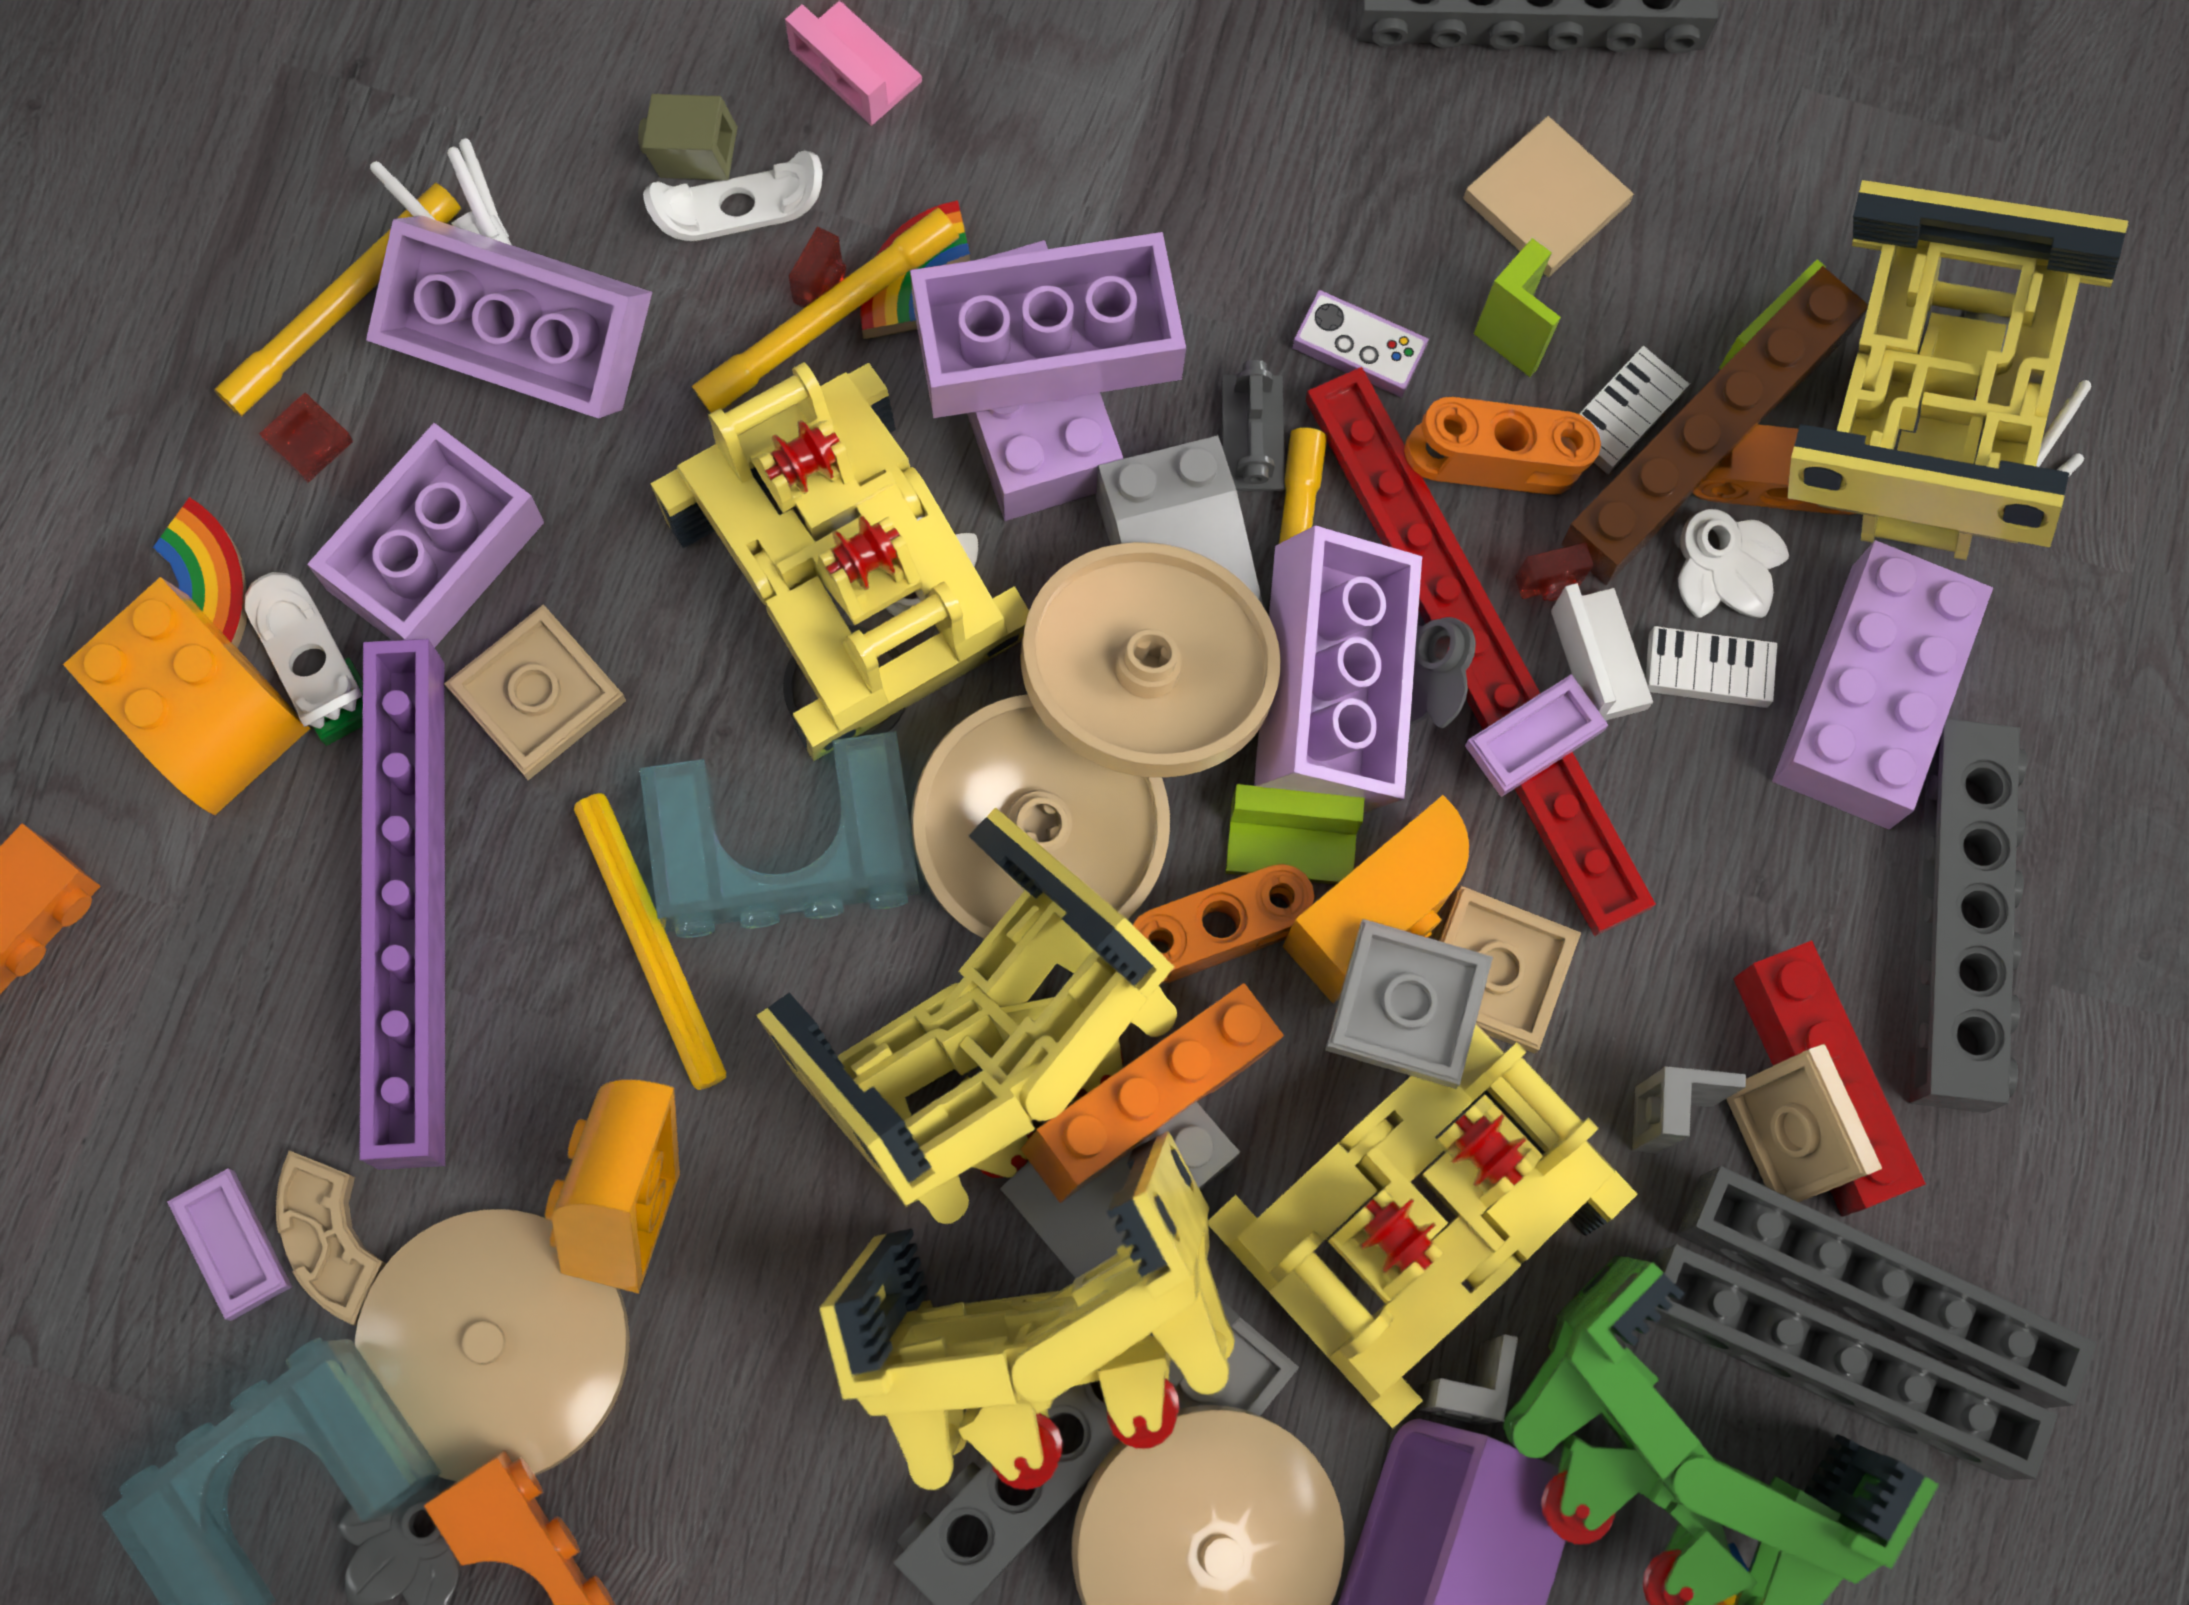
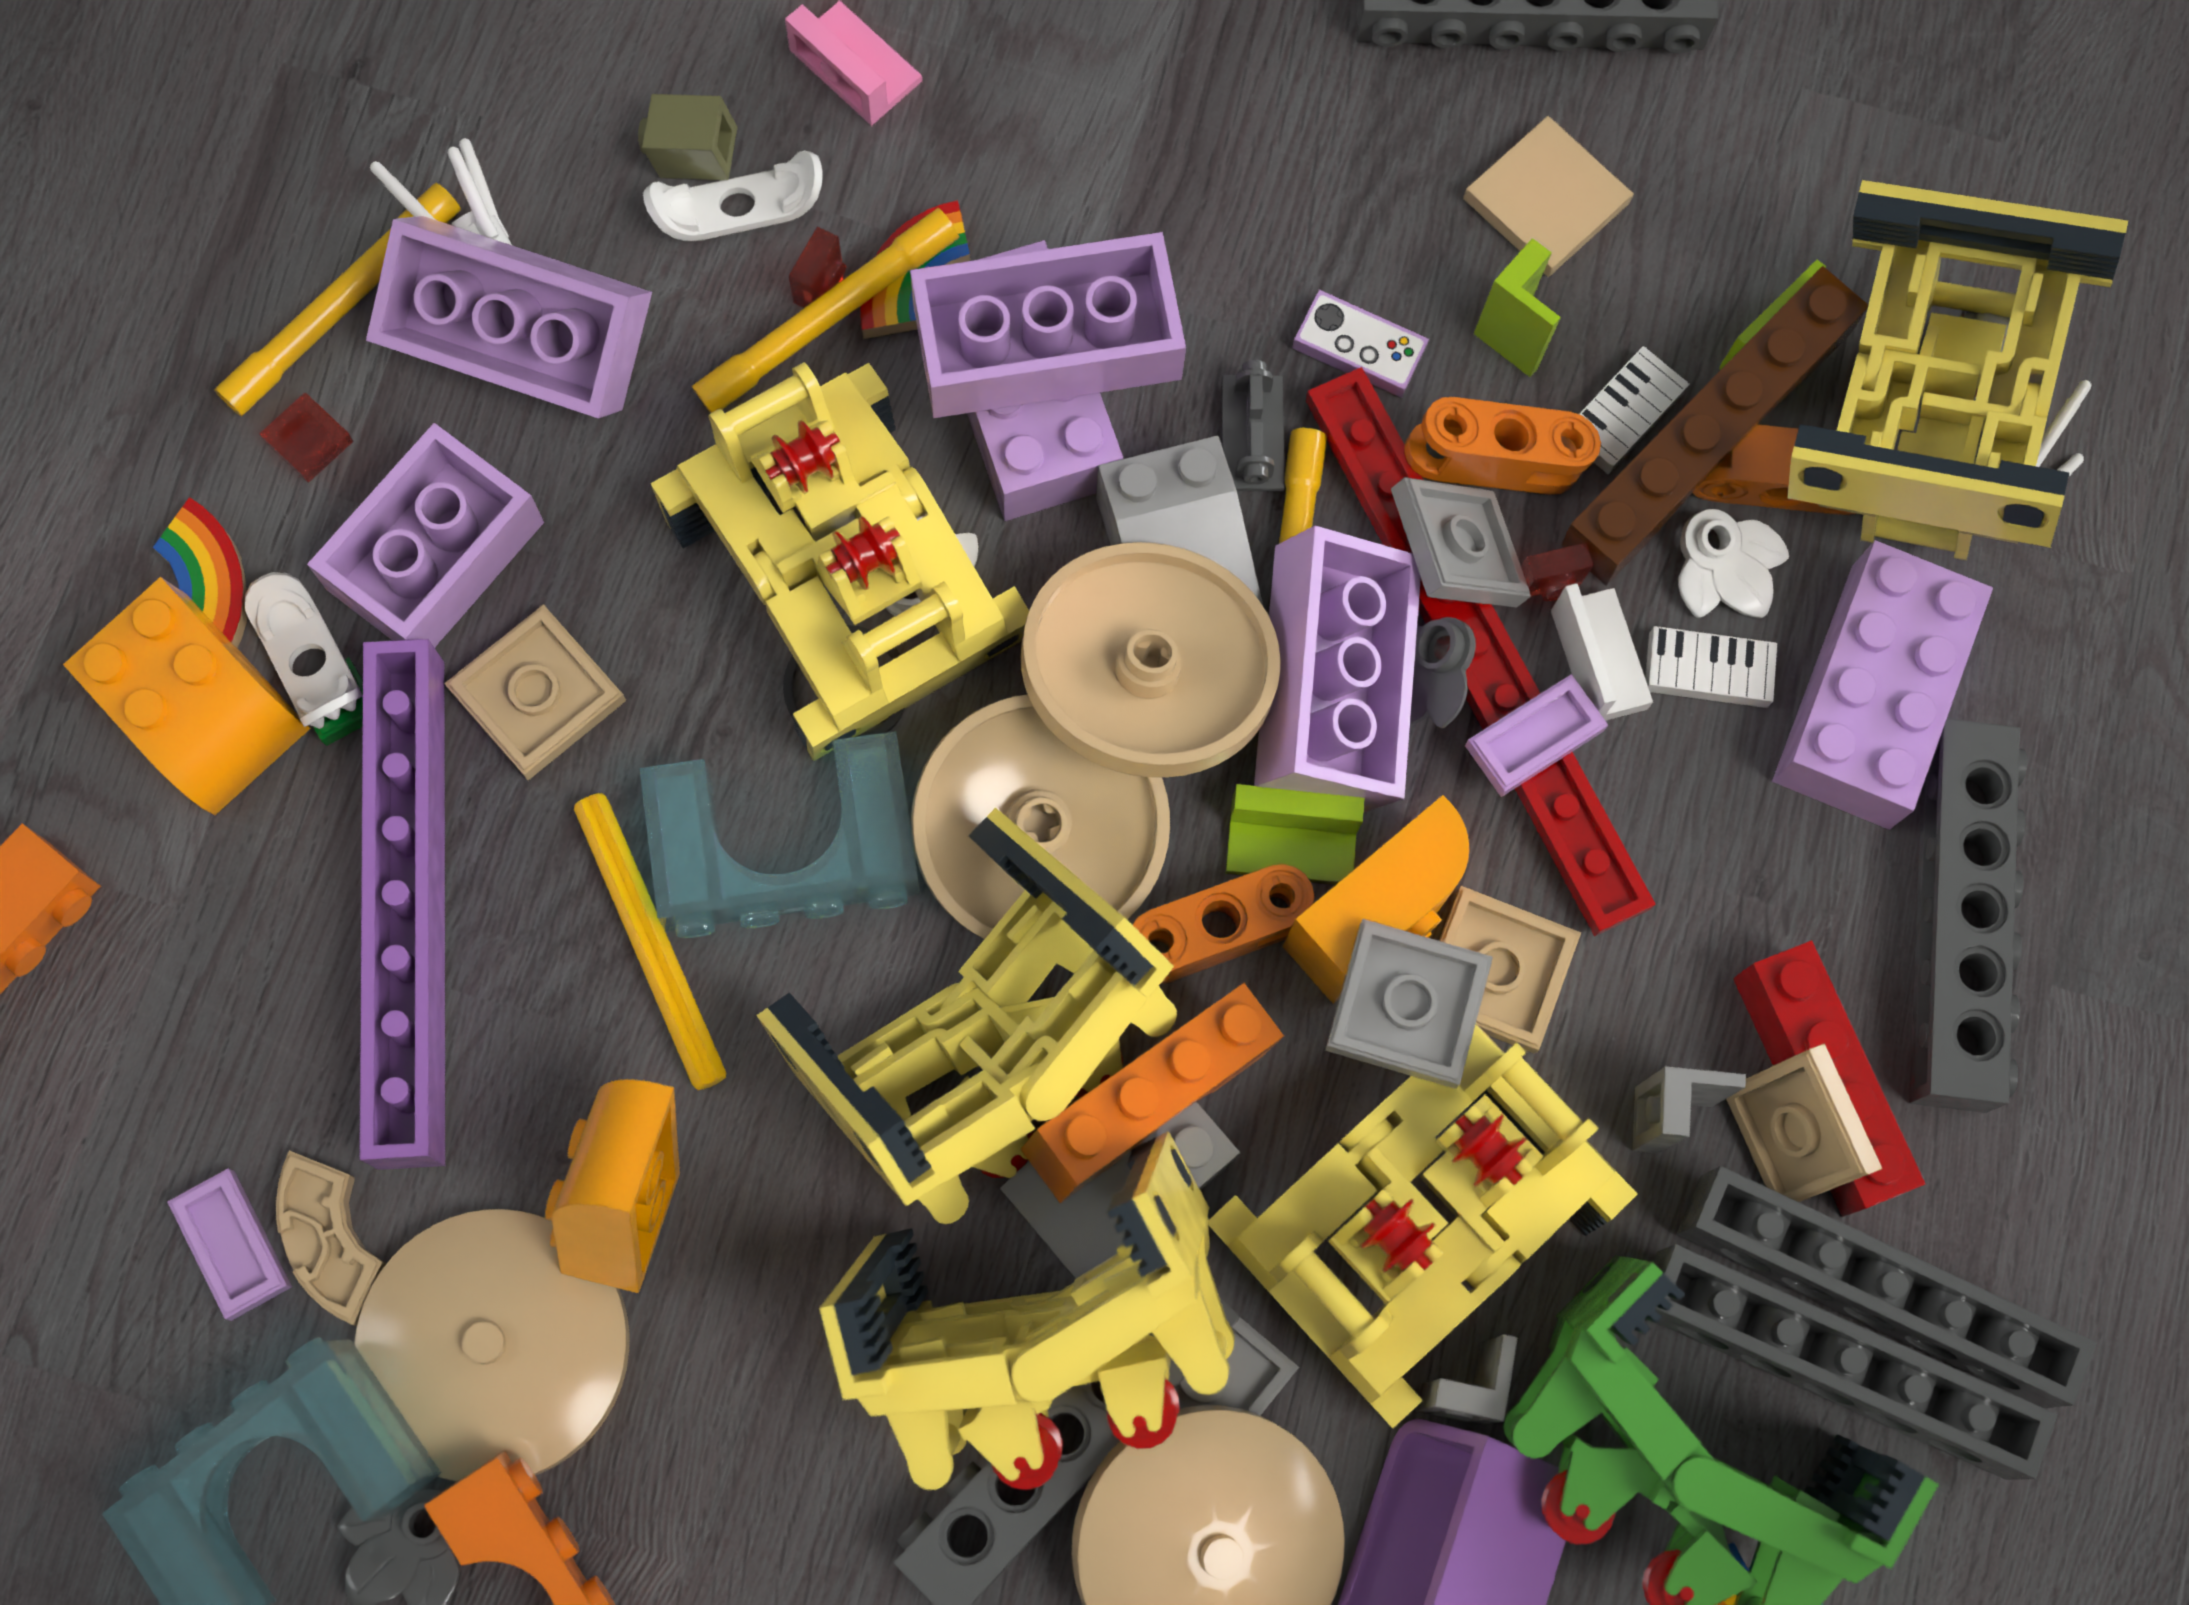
none -> light grey tile [1391,477,1531,608]

